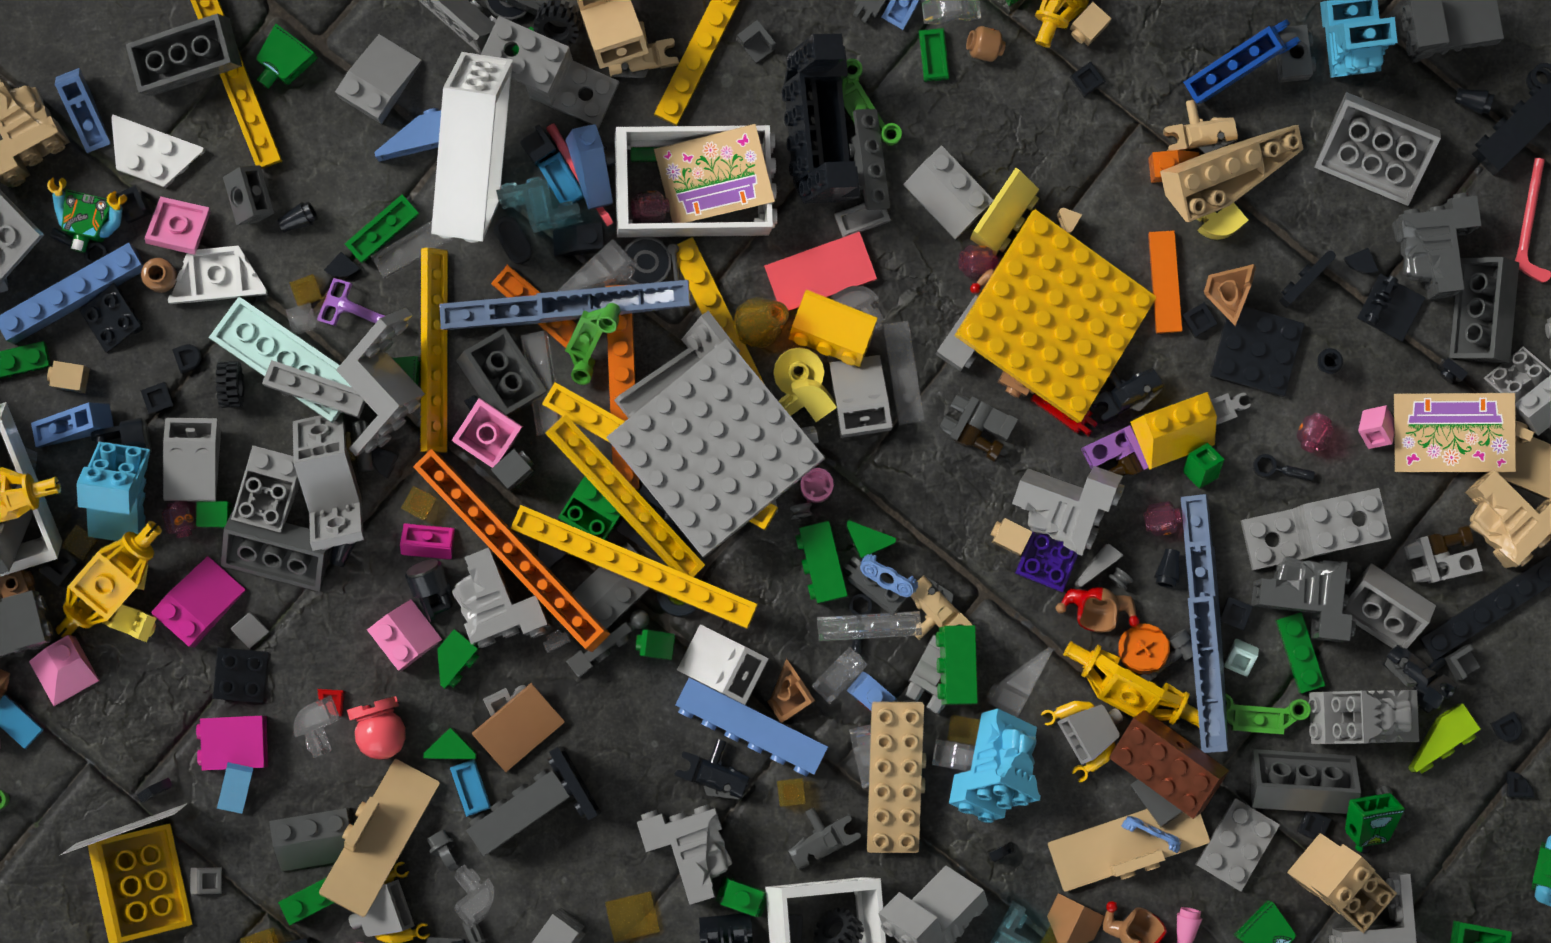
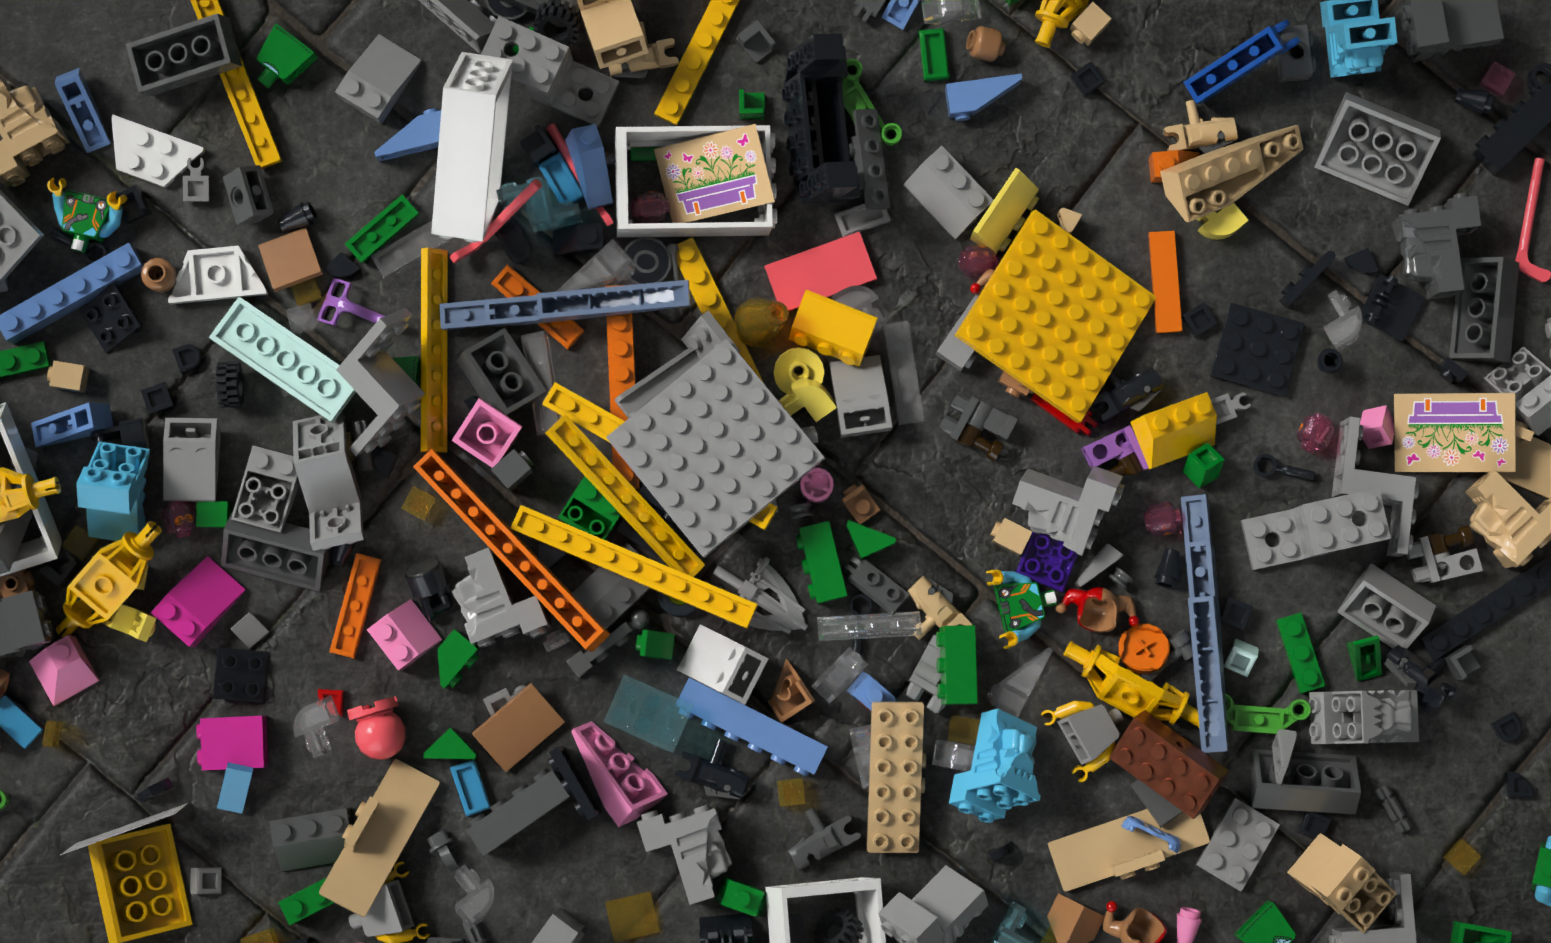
bright pink plate [145,196,210,255] -> none
light grey plate [262,360,365,418] -> none
dark pink slope [400,523,455,559] -> none
bright green plate [565,303,621,385] -> none
medium blue piece [860,554,918,597] -> none
medium nougat slope [1204,264,1256,326] -> none
dark grey brick [1251,557,1356,642] -> none
green torso [1345,793,1405,854] -> none
lime slope [1408,703,1481,773] -> none
none -> clear yellow tile [42,720,62,747]
none -> light grey plate [183,158,209,202]
none -> medium nougat tile [258,227,323,292]
none -> orange tile [329,553,382,659]
none -> coral piece [450,179,542,264]
none -> bright pink wedge [571,721,668,827]
none -> clear light blue bracket [603,675,694,753]
none -> light grey bar [713,557,808,634]
none -> green panel [739,89,765,120]
none -> medium nougat bracket [842,484,880,525]
none -> medium blue slope [945,74,1022,121]
none -> torso [986,569,1057,649]
none -> light grey slope [1272,729,1297,785]
none -> clear brick [1323,290,1364,352]
none -> light grey bracket [1332,417,1419,557]
none -> green slope [1346,635,1382,681]
none -> clear yellow tile [1443,839,1481,875]
none -> clear pink plate [1479,61,1516,97]

